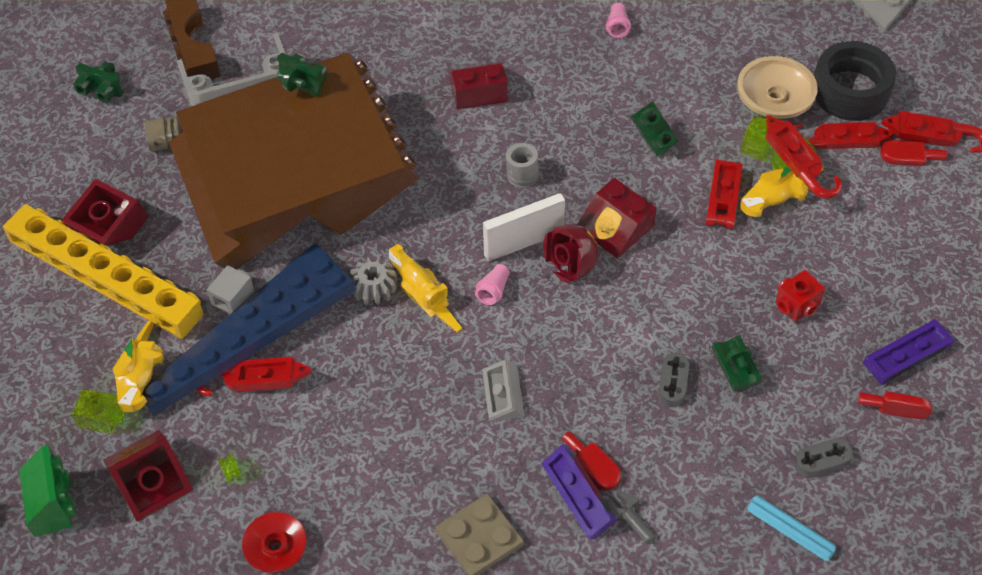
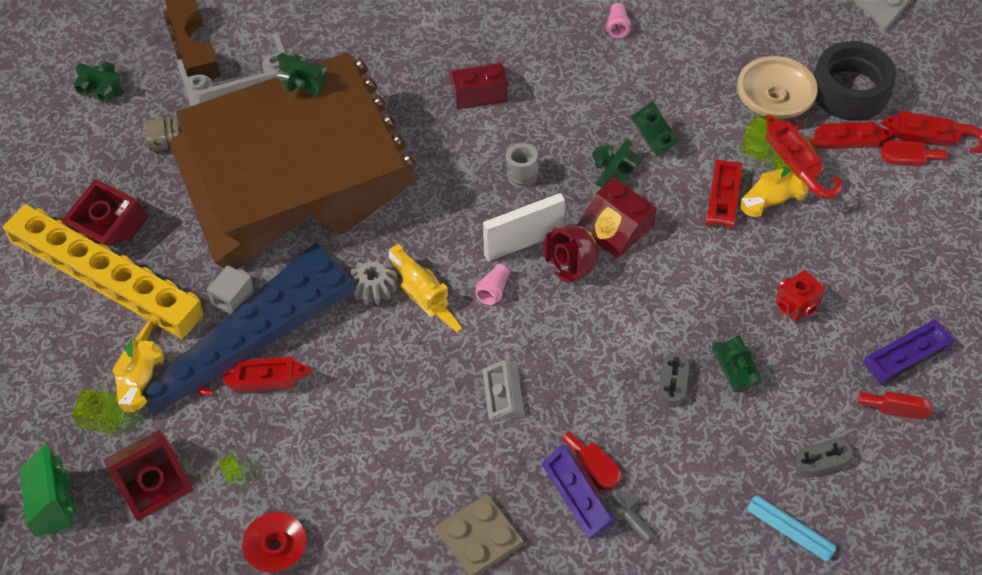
none -> dark green hips [592,138,640,187]

